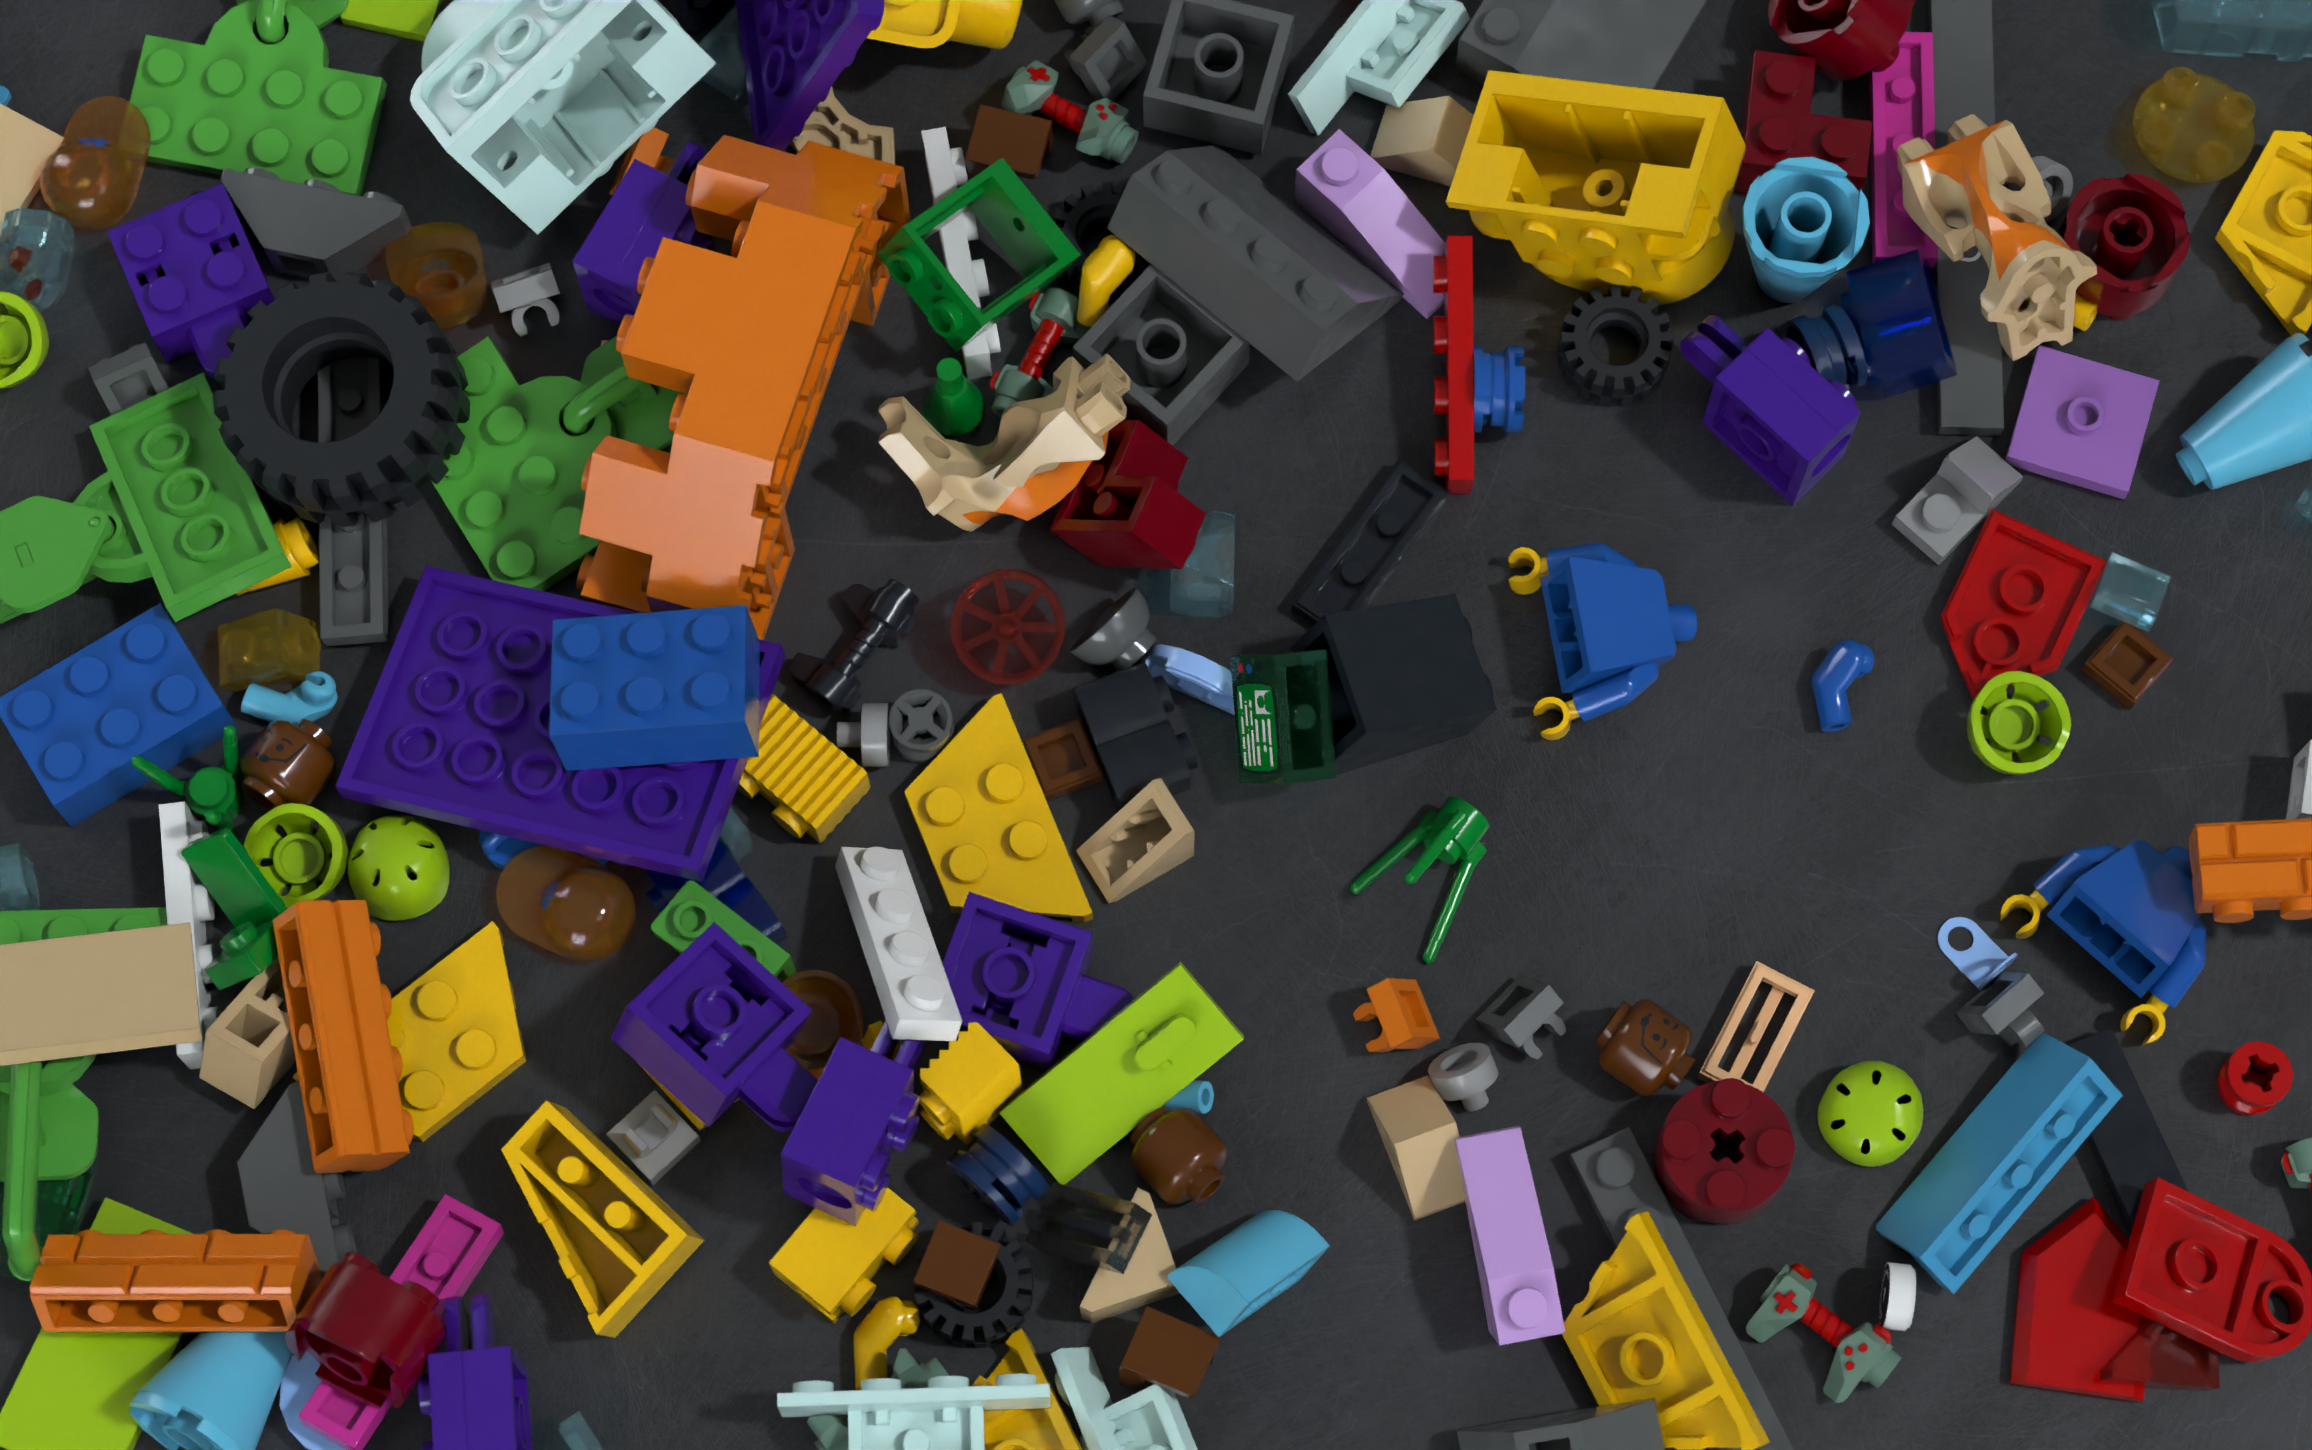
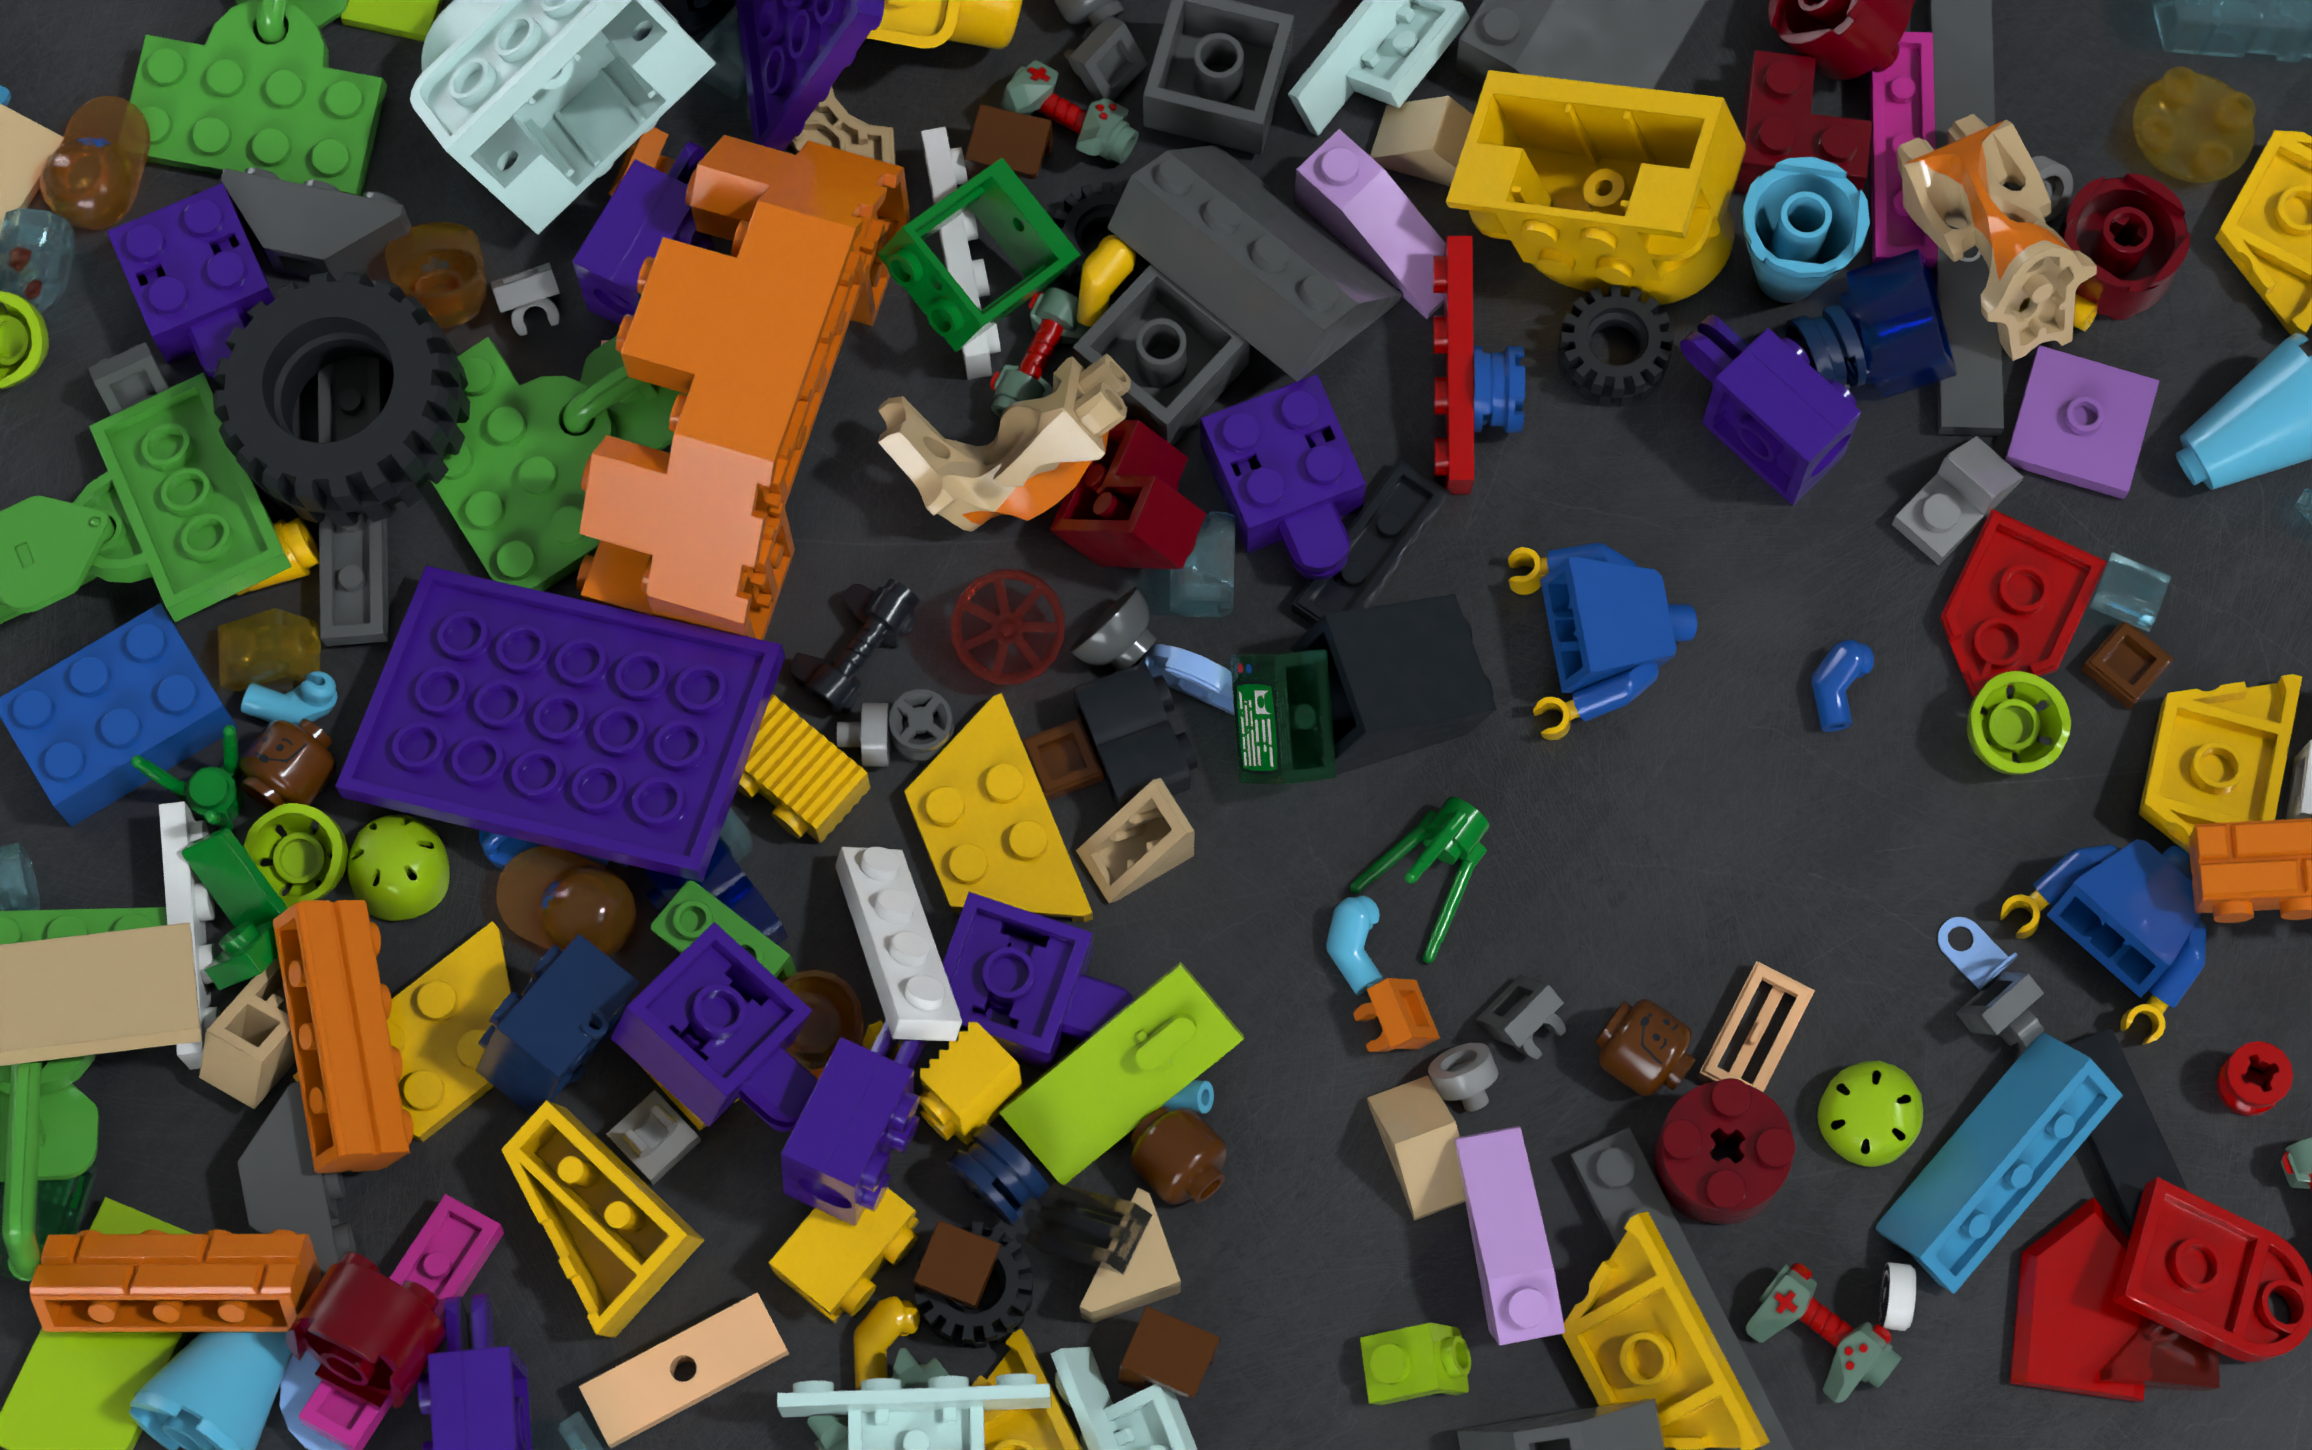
blue brick [549,605,760,771] -> none
green cone [923,358,985,436] -> none
medium azure brick [1167,1210,1330,1337] -> none
none -> dark blue brick [475,934,641,1116]
none -> light nougat tile [579,1292,789,1448]
none -> dark purple brick [1200,374,1366,580]
none -> medium azure arm [1326,896,1383,995]
none -> lime bracket [1360,1323,1471,1405]
none -> yellow wing [2139,674,2302,853]

